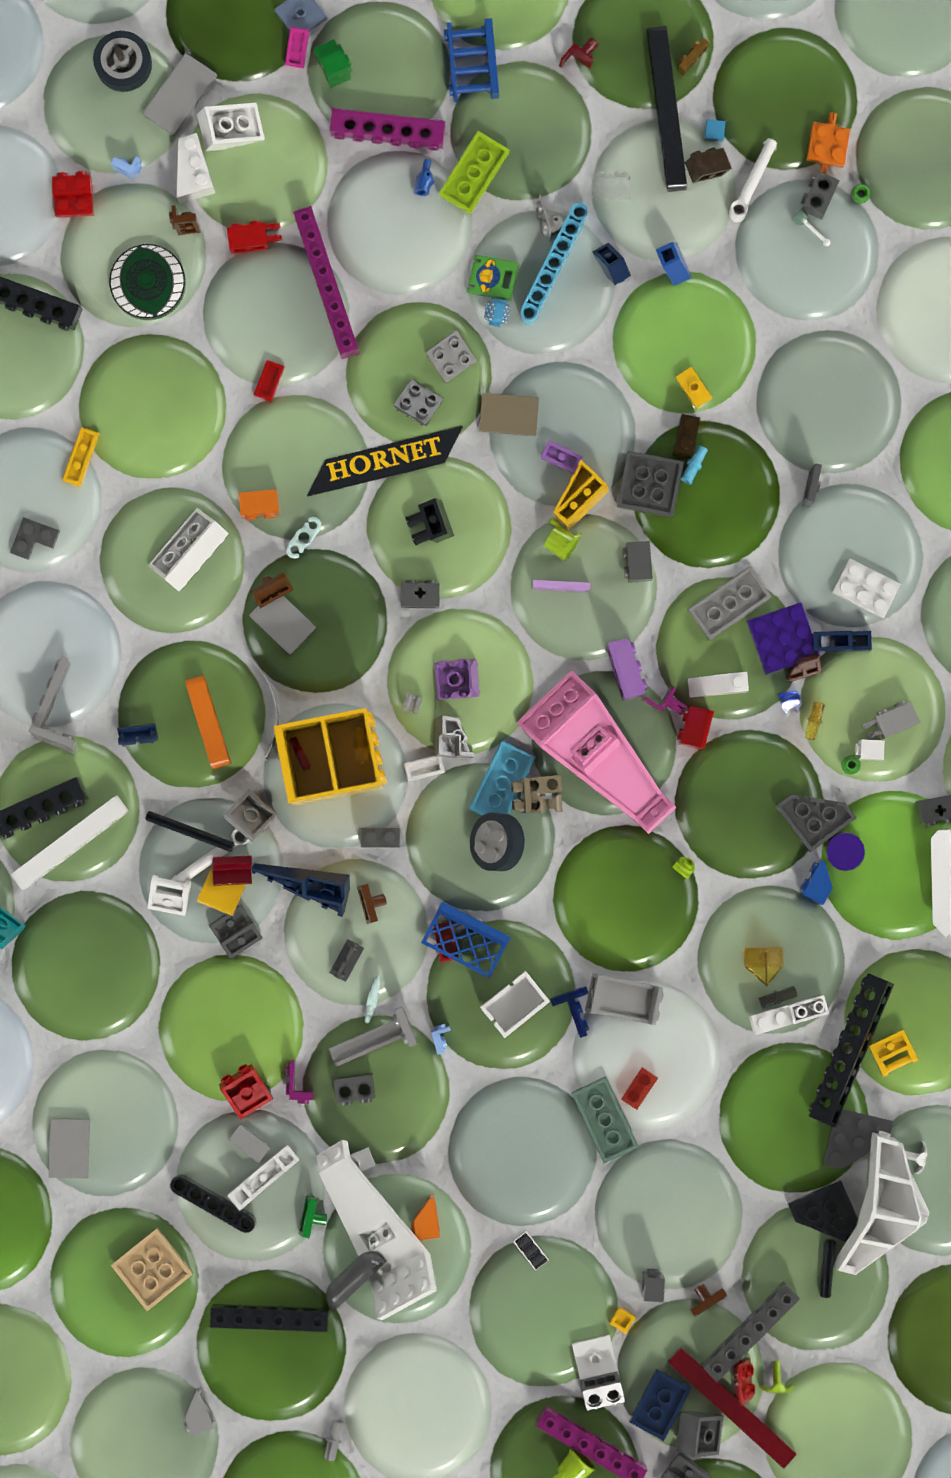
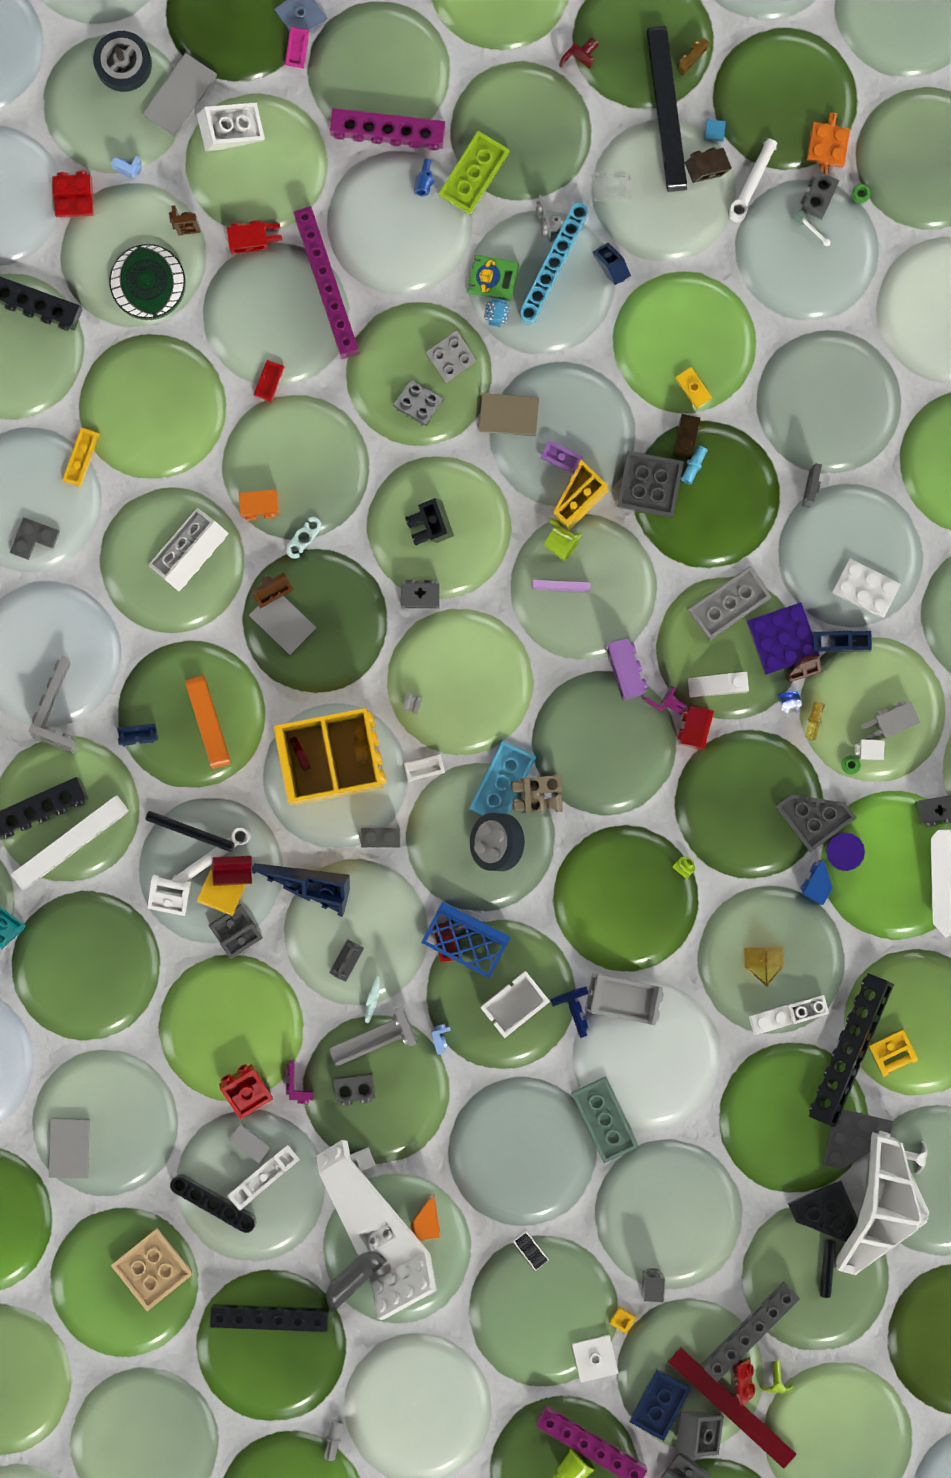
white wedge [177,133,215,204] -> none
light grey slope [184,1387,216,1437] -> none
light grey plate [223,790,278,842] -> none
sticker [246,656,279,761] -> none
green tile [299,1196,327,1239] -> none
black sticker [307,426,463,497] -> none
green brick [314,39,352,88] -> none
reddish brown tile [357,884,387,924] -> none
light grey slope [434,716,474,758] -> none
medium lavender slope [435,659,480,700] -> none
blue fence [444,18,499,102] -> none
bright pink wing [516,671,676,834] -> none
dark grey brick [580,1371,625,1410] -> none
clear red plate [621,1067,658,1110] -> none
dark grey brick [623,541,653,583] -> none
blue slope [656,242,692,286] -> none
reddish brown tile [690,1284,727,1317] -> none
clear smoke axle [758,986,797,1009] -> none

